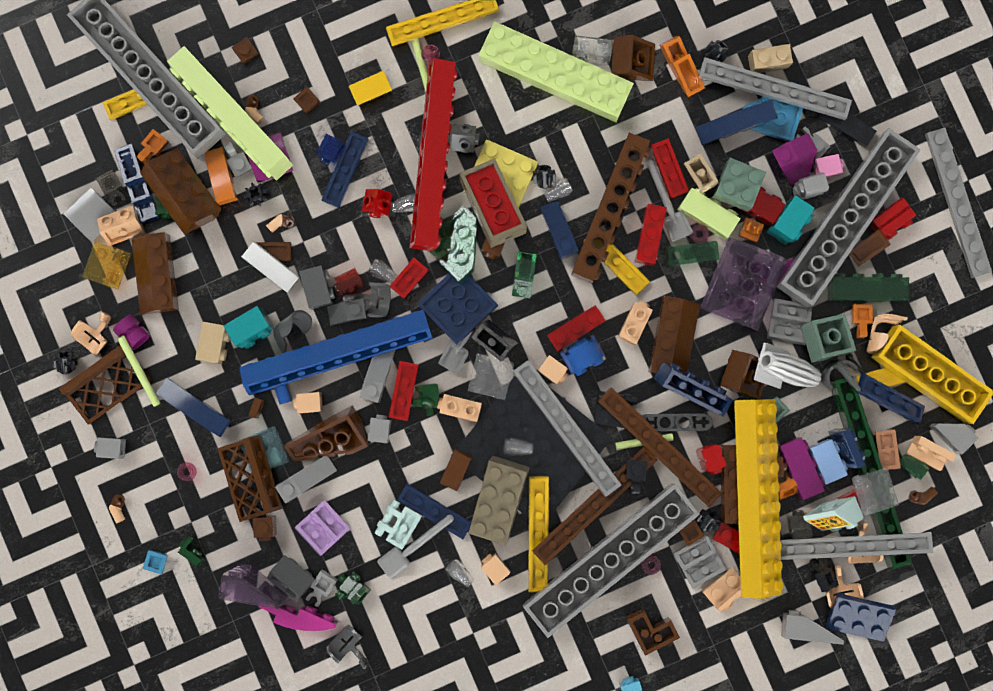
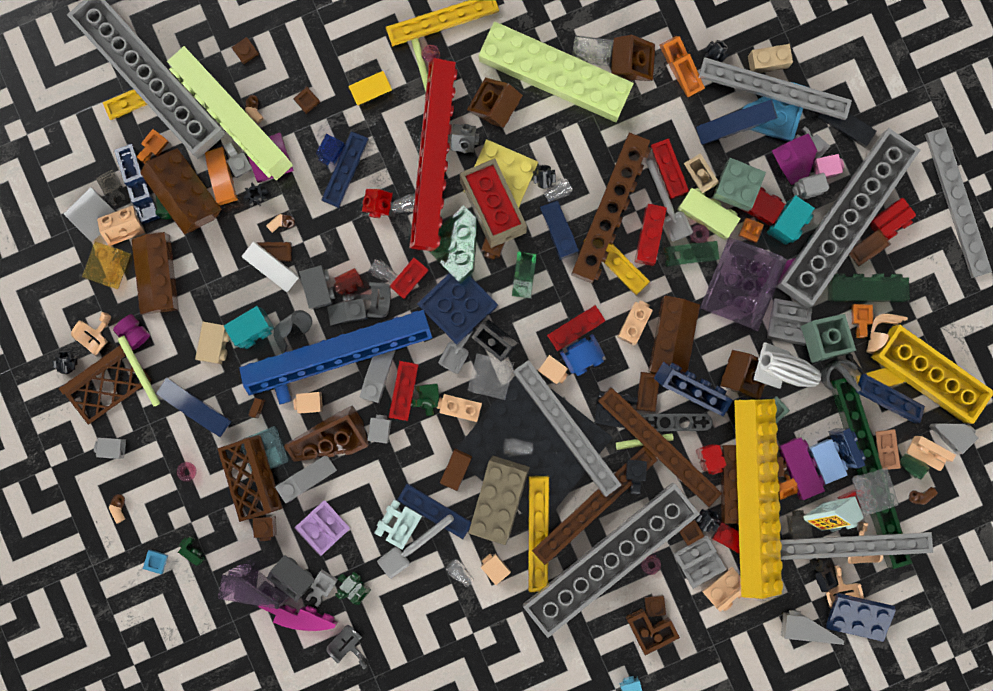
none -> reddish brown slope [467,77,523,128]
none -> reddish brown tile [636,372,659,412]
none -> reddish brown plate [644,595,666,617]

